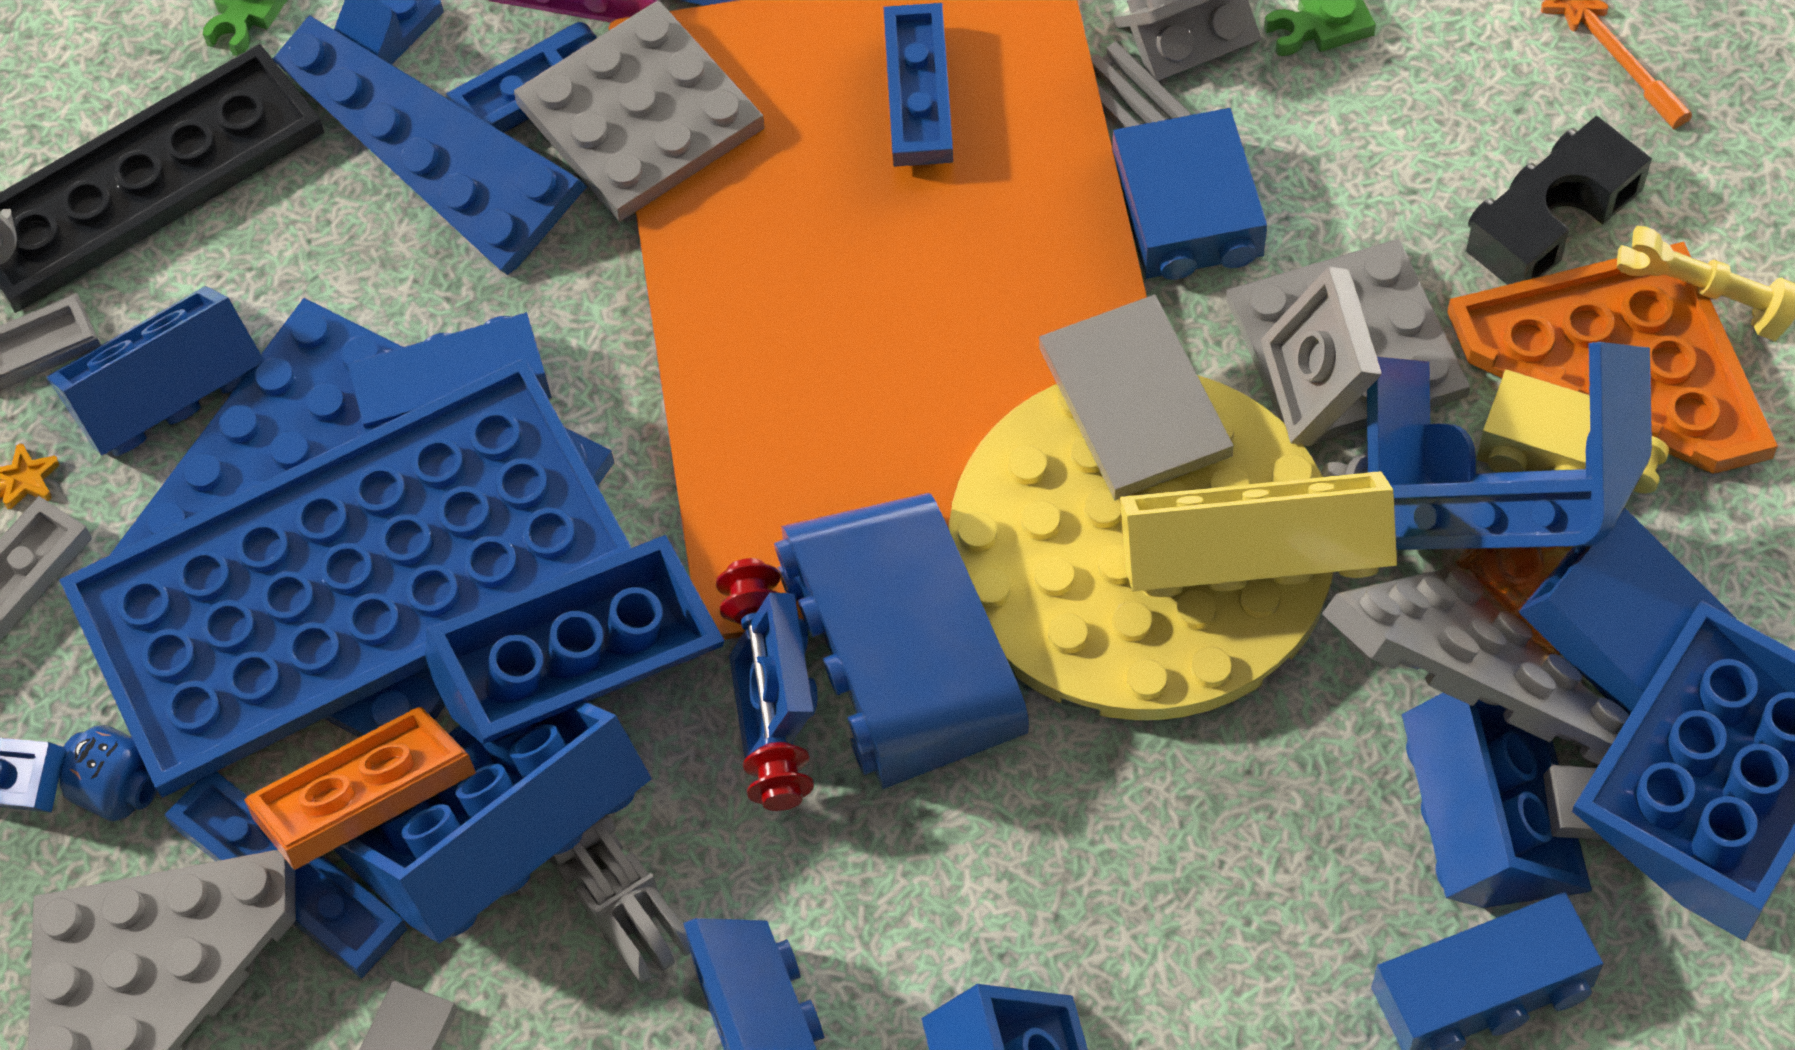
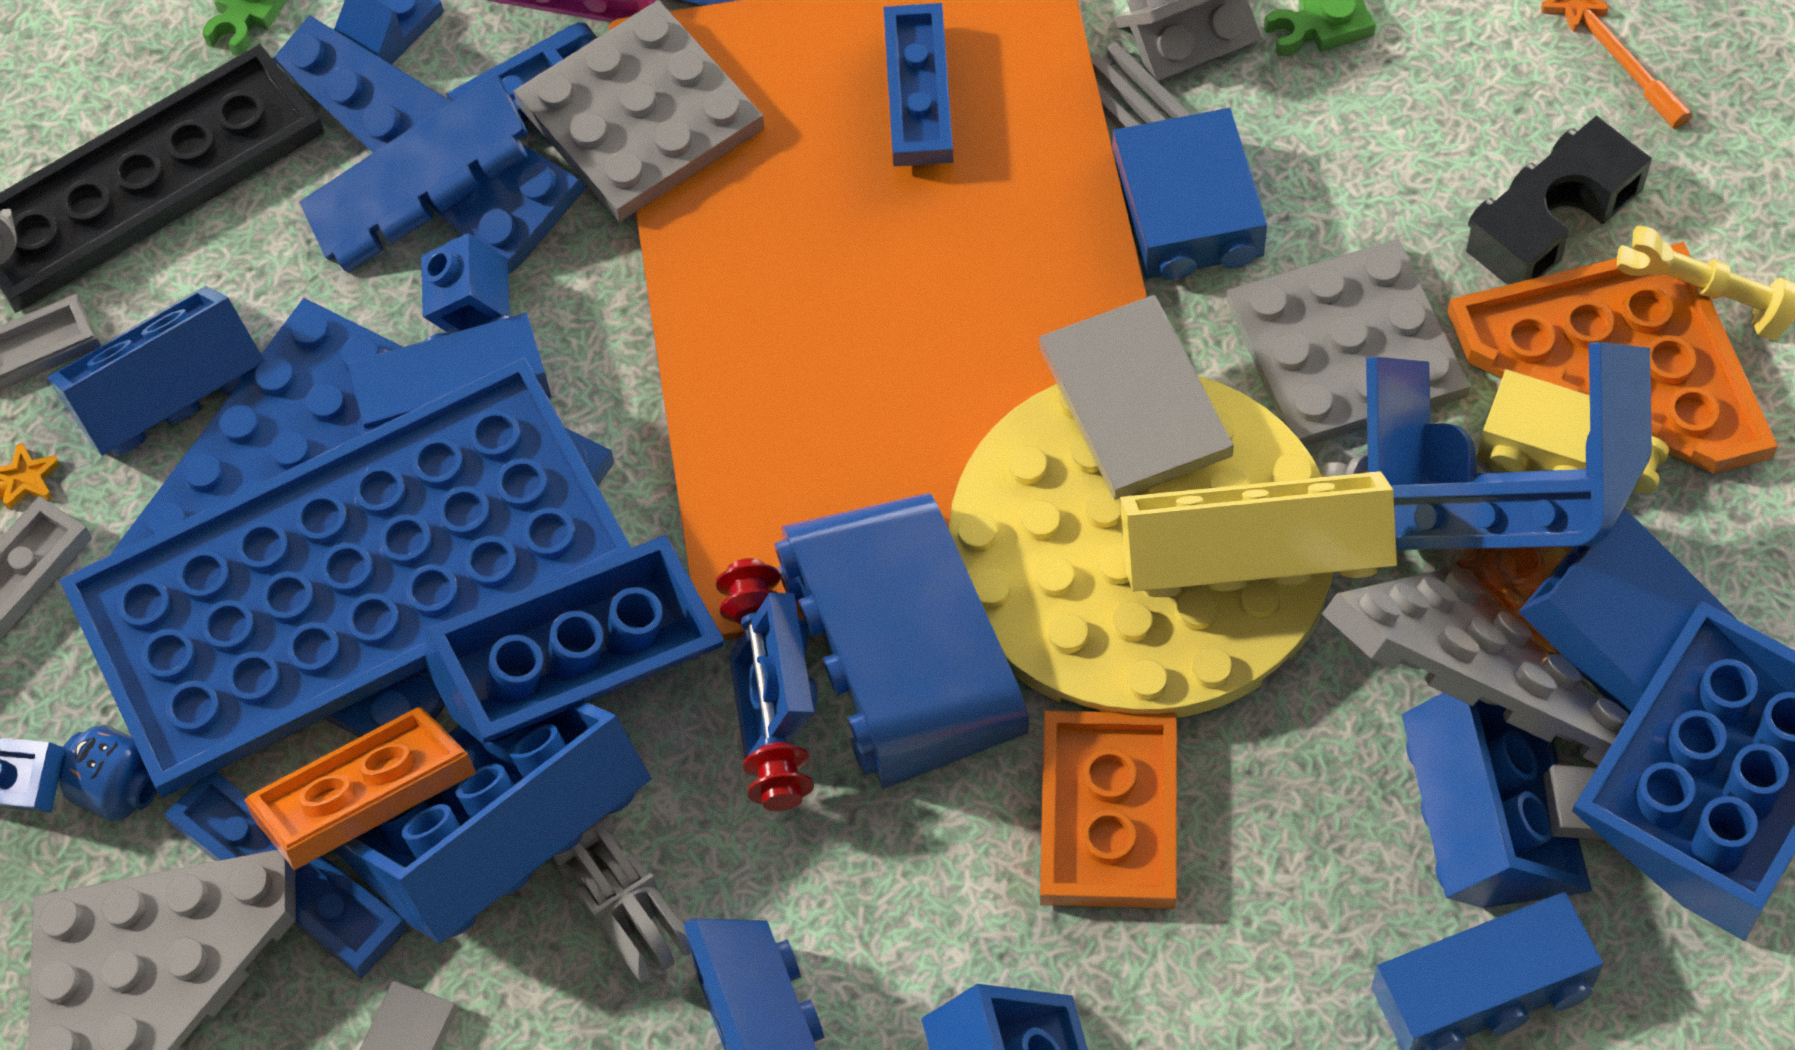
light grey plate [1260,266,1382,446] -> none
none -> blue windscreen [299,73,528,273]
none -> blue brick [421,233,510,333]
none -> orange plate [1040,711,1177,909]

